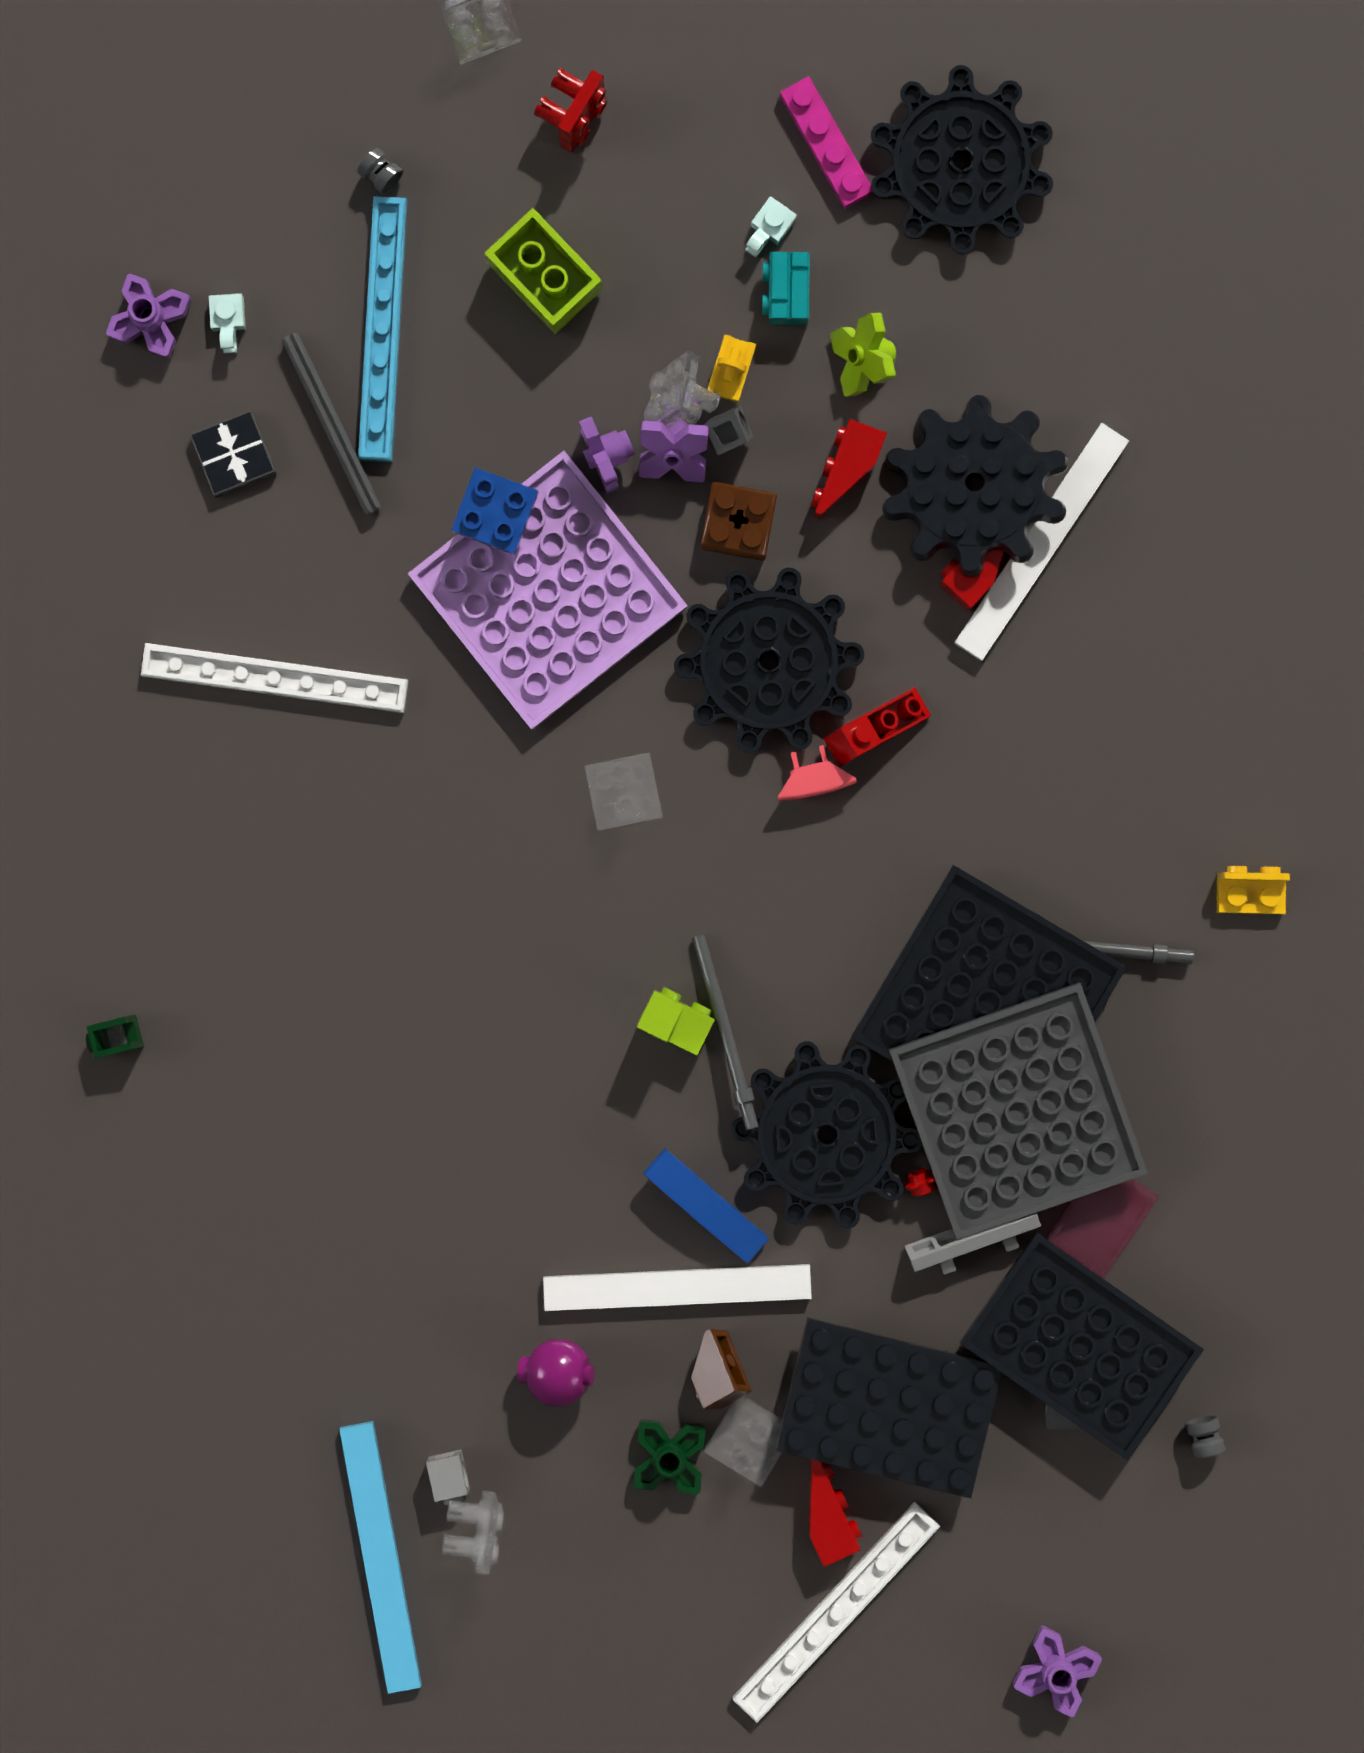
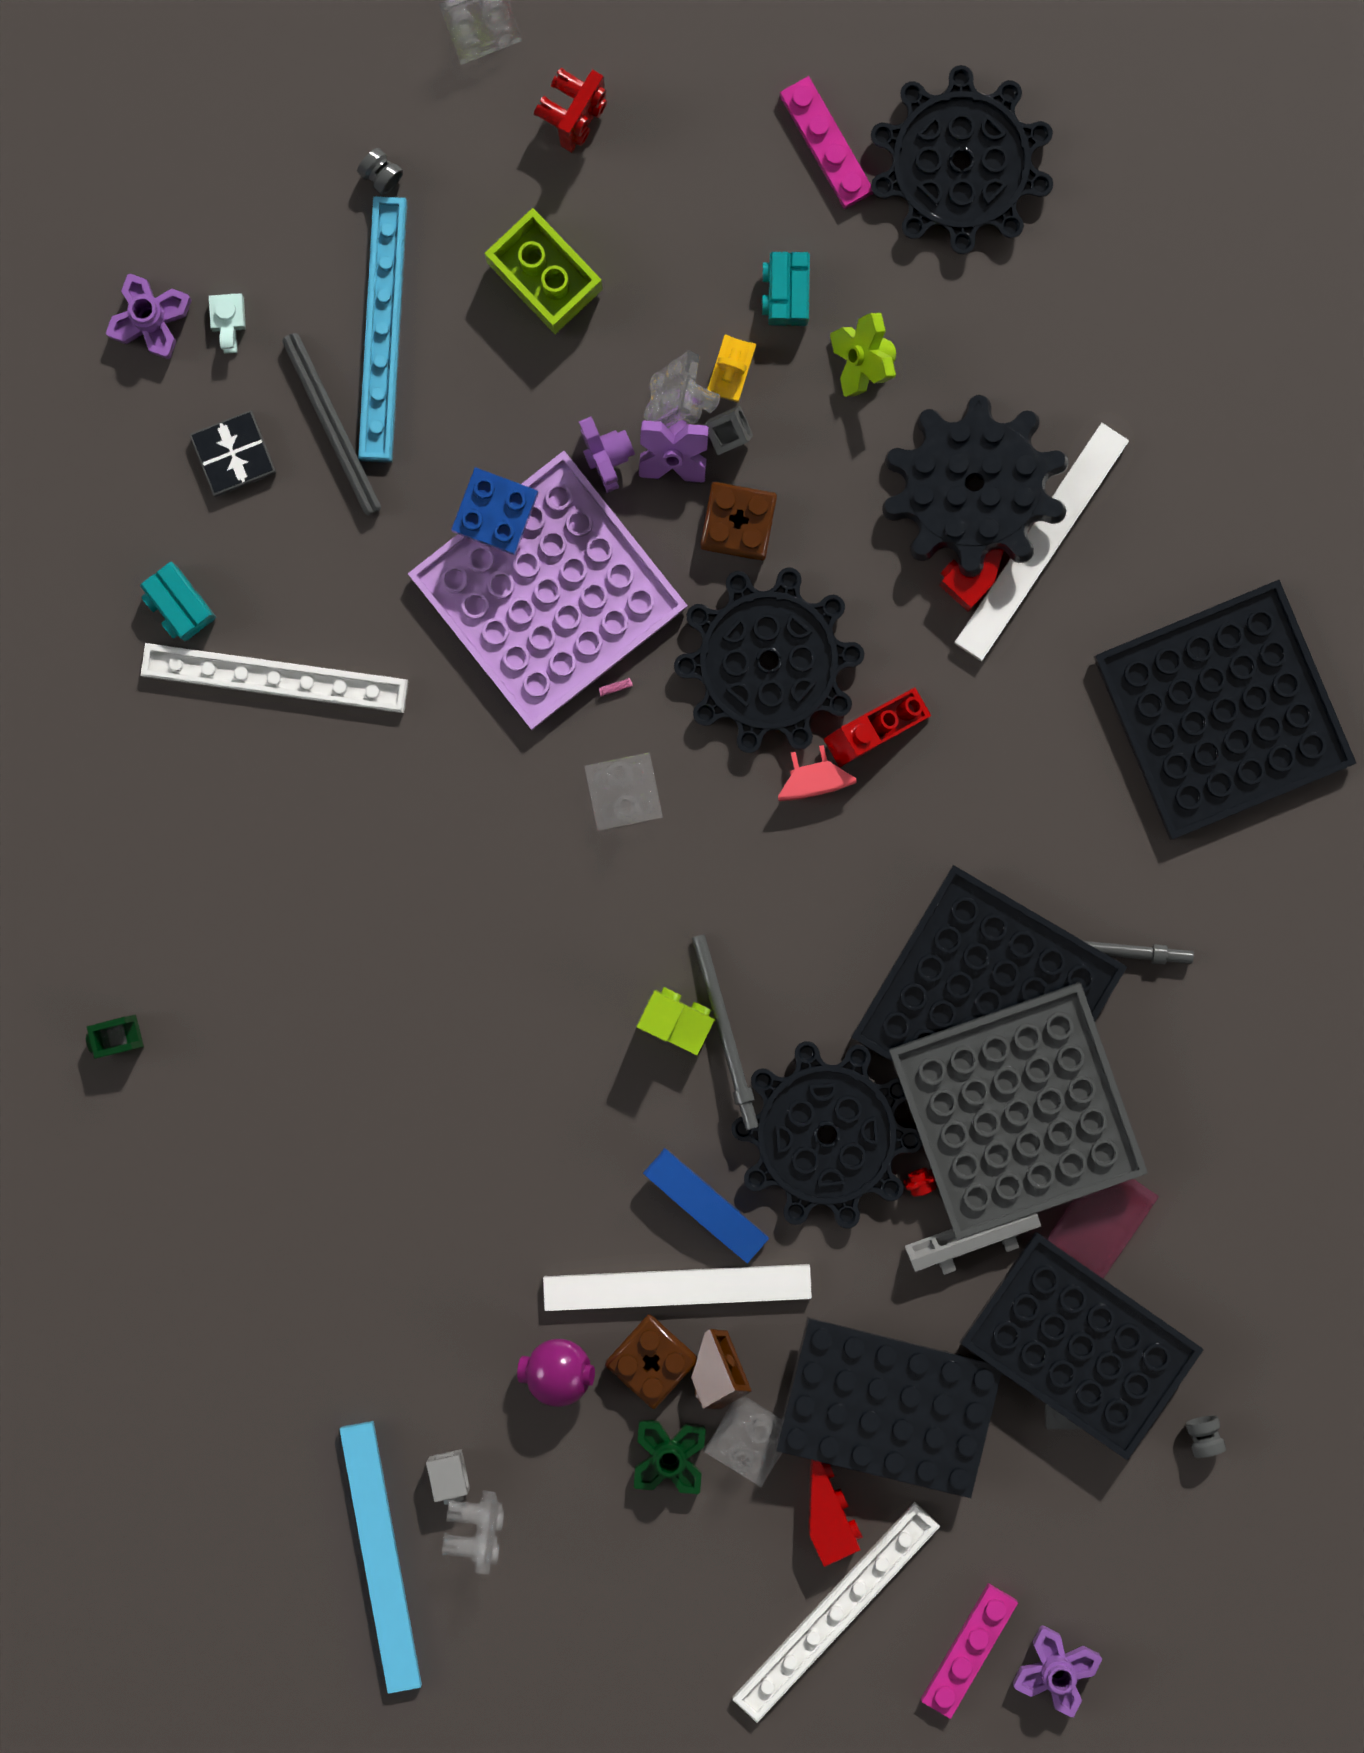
light aqua plate [745,196,797,258] -> none
red slope [811,419,887,520] -> none
yellow bracket [1216,866,1290,914] -> none
none -> teal brick [140,561,216,641]
none -> bright pink leg [599,678,633,697]
none -> reddish brown brick [605,1314,697,1409]
none -> dark pink plate [921,1583,1018,1719]
none -> black plate [1093,580,1357,840]

